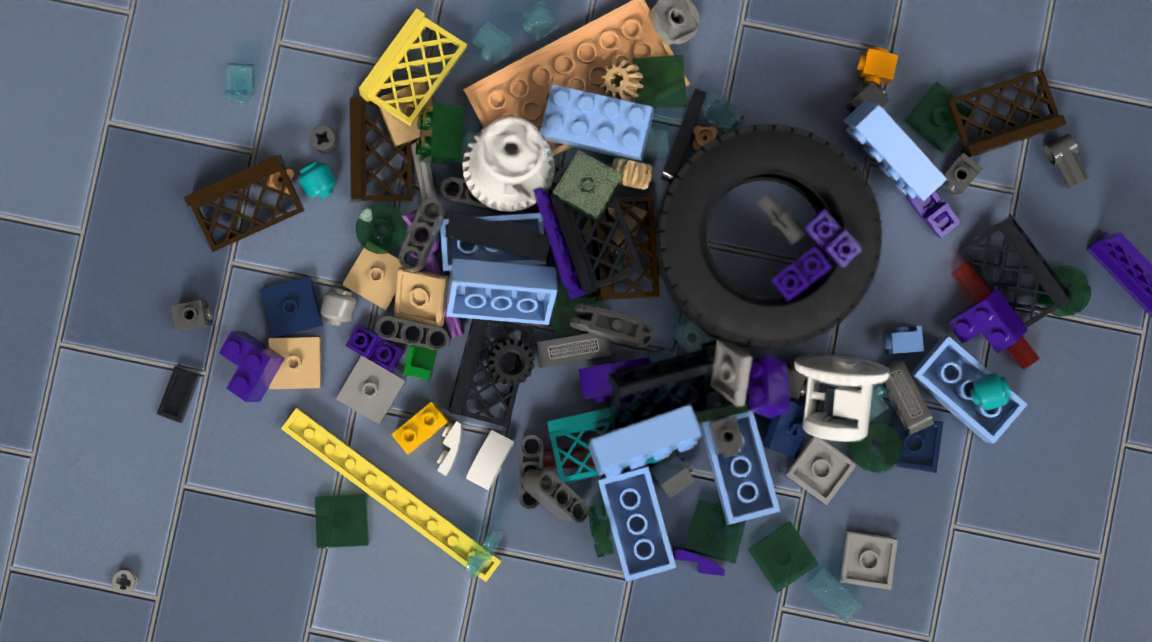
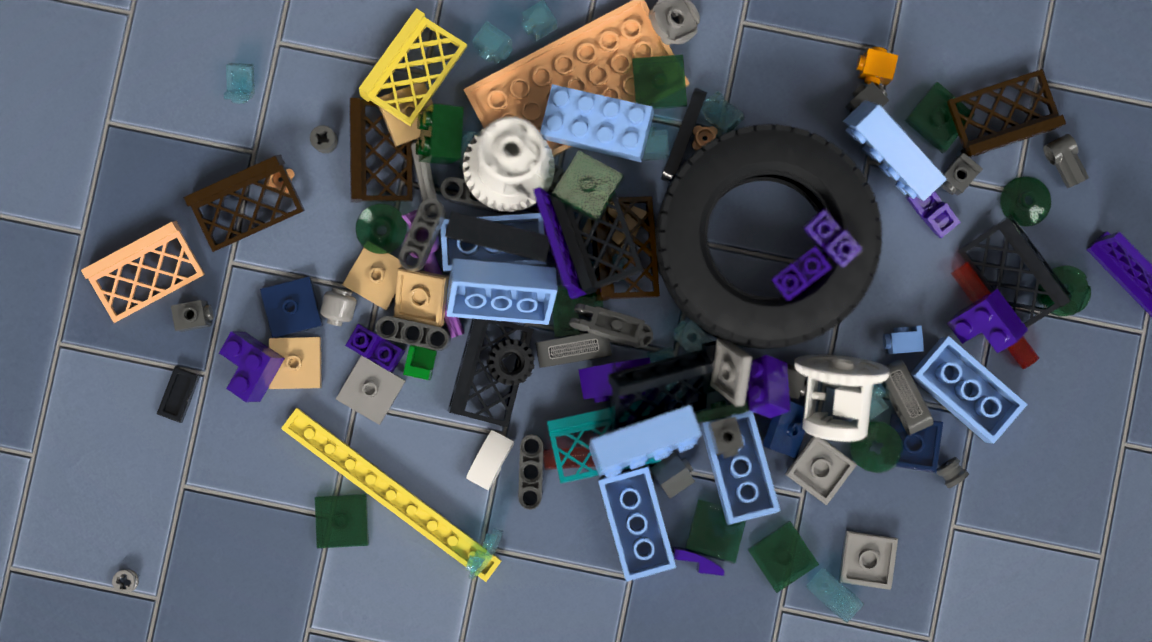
teal head [298,160,337,200] -> none
yellow brick [391,402,450,455] -> none
white slope [437,421,463,476] -> none
dark grey beam [522,469,589,523] -> none
clear green plate [588,505,614,558] -> none
tan gear [600,59,644,102] -> none
tan gear [609,157,653,189] -> none
dark grey pin [757,193,805,245] -> none
teal head [970,373,1012,411] -> none
none -> light nougat fence [81,221,205,323]
none -> dark grey wheel [937,457,969,488]
none -> clear green dish [1000,176,1051,227]

